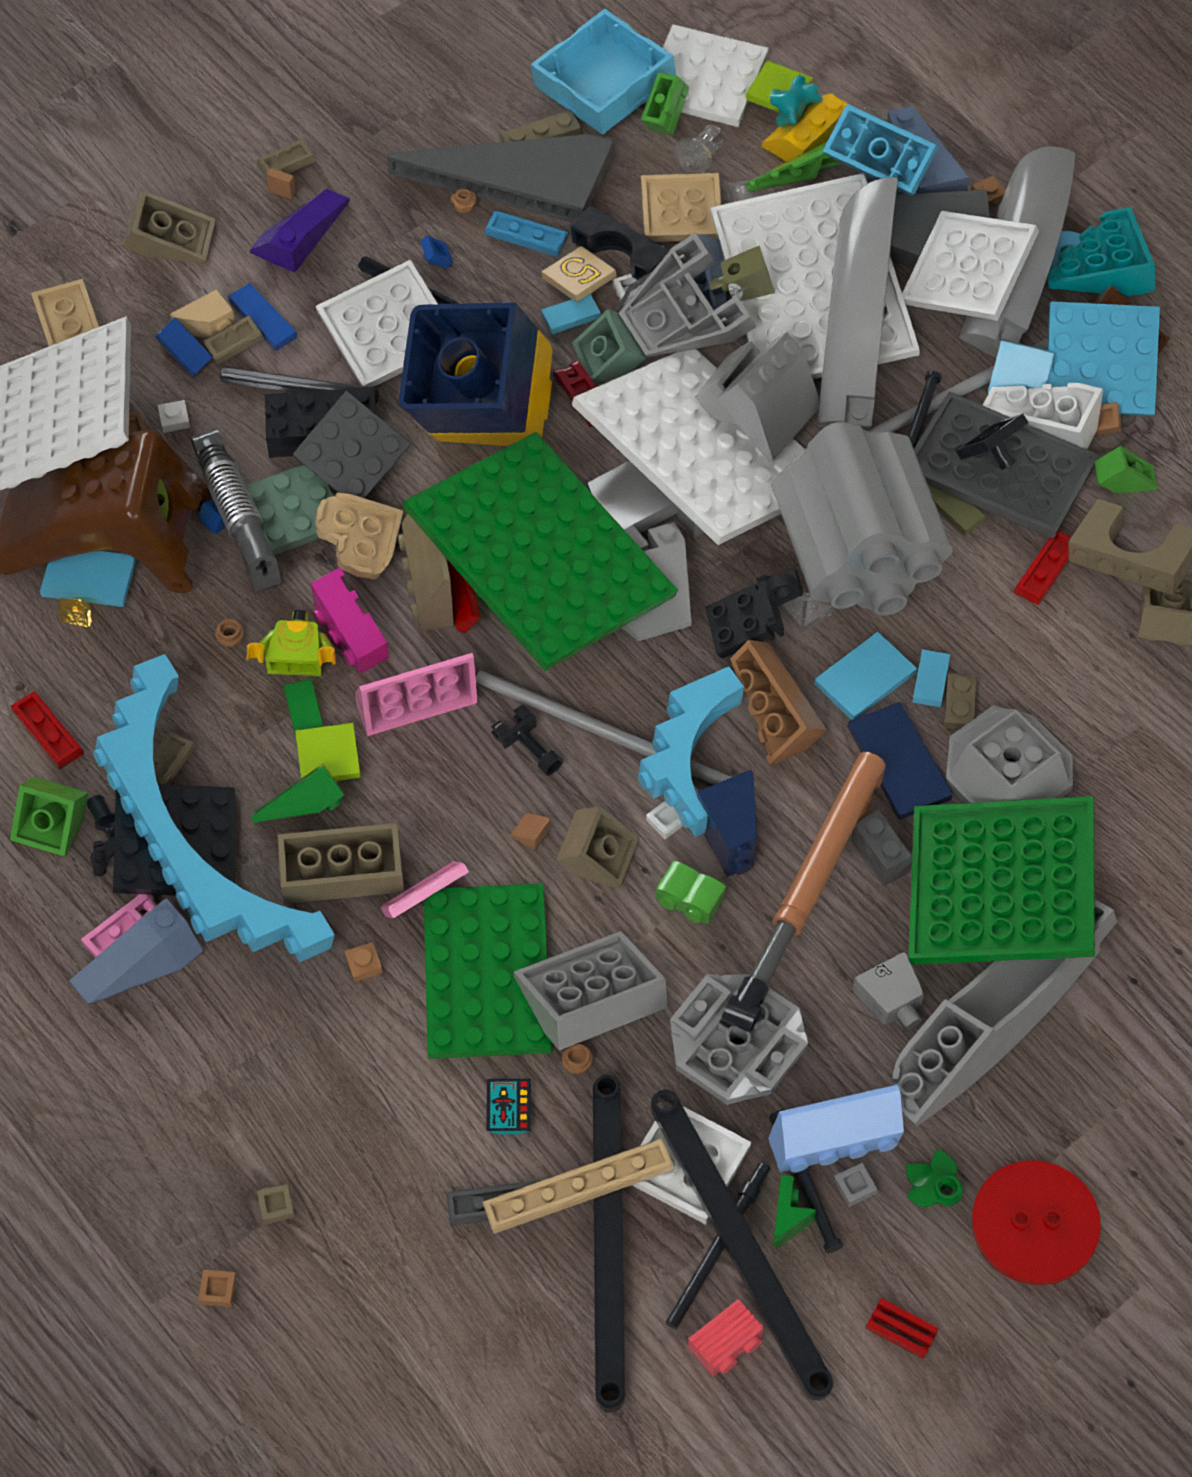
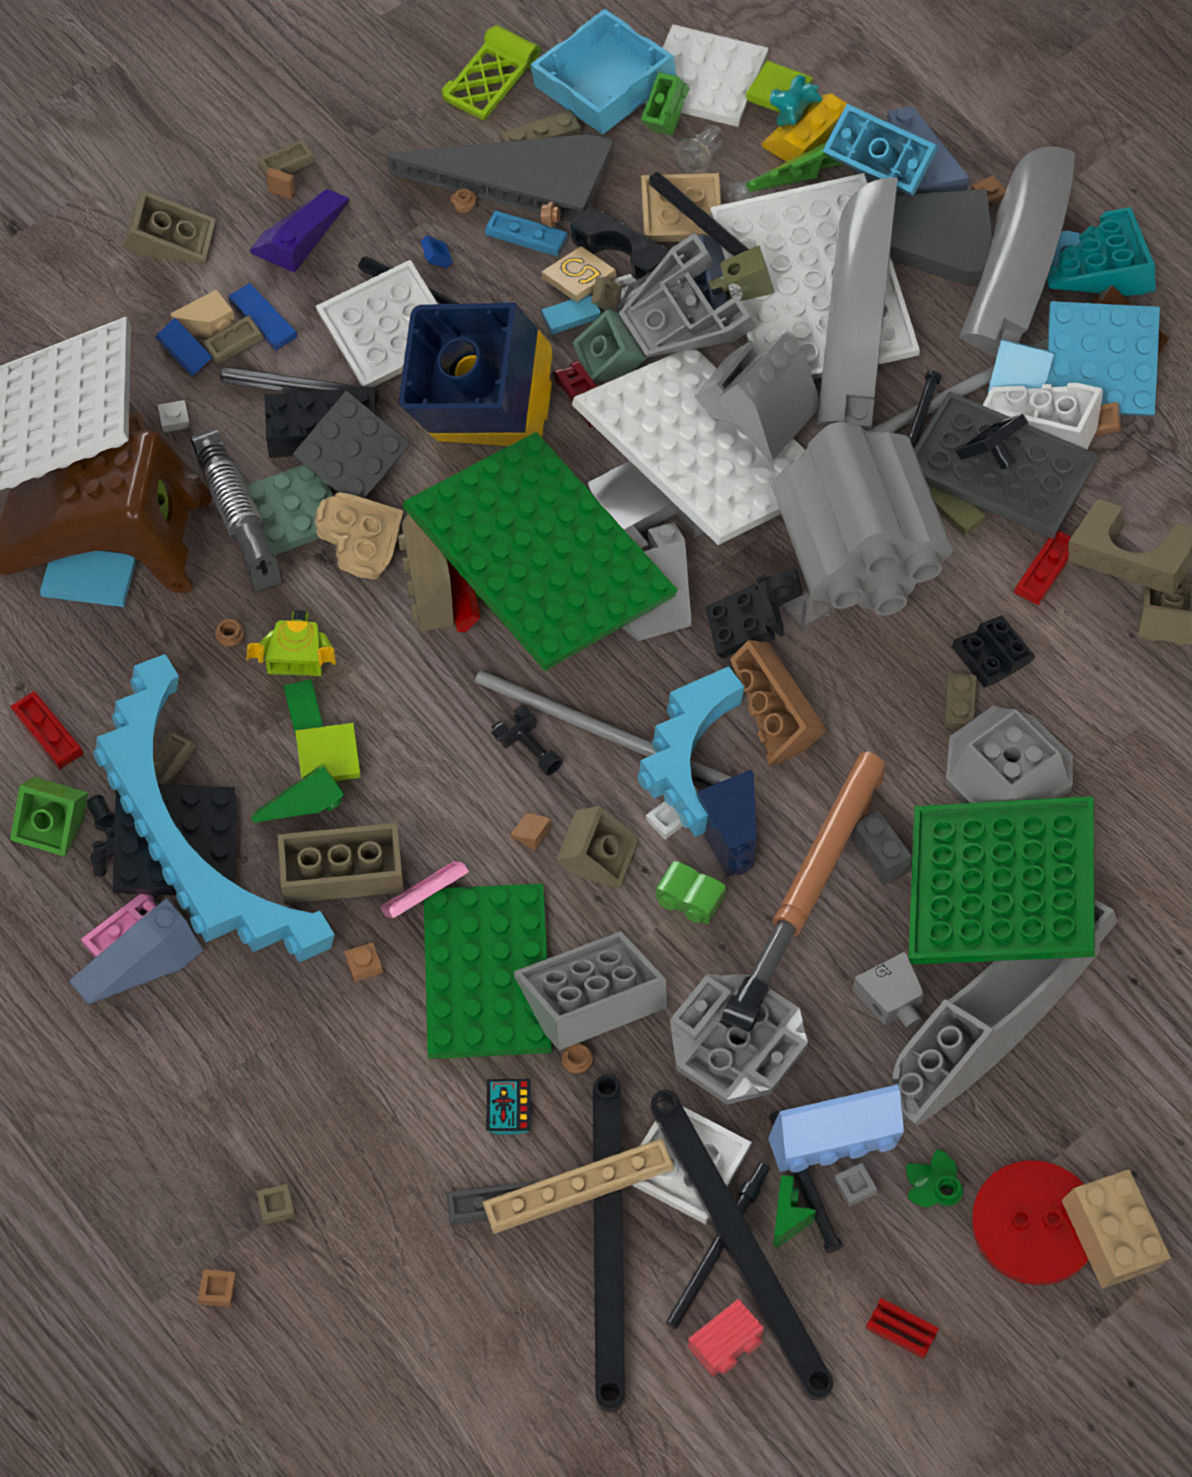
tan plate [31,279,99,347] -> none
clear yellow plate [58,598,92,627] -> none
blue slope [198,500,226,534] -> none
dark pink wedge [311,567,389,674] -> none
bright pink slope [355,653,477,736] -> none
medium azure tile [814,632,917,720] -> none
dark blue tile [847,702,953,820] -> none
white plate [902,211,1039,321] -> none
medium azure tile [912,649,950,708] -> none
bright green slope [1094,446,1159,494] -> none
none -> lime piece [441,25,541,121]
none -> medium nougat plate [541,201,561,228]
none -> dark tan plate [591,276,622,312]
none -> black axle [649,172,749,256]
none -> black slope [951,615,1035,688]
none -> tan brick [1062,1169,1171,1289]

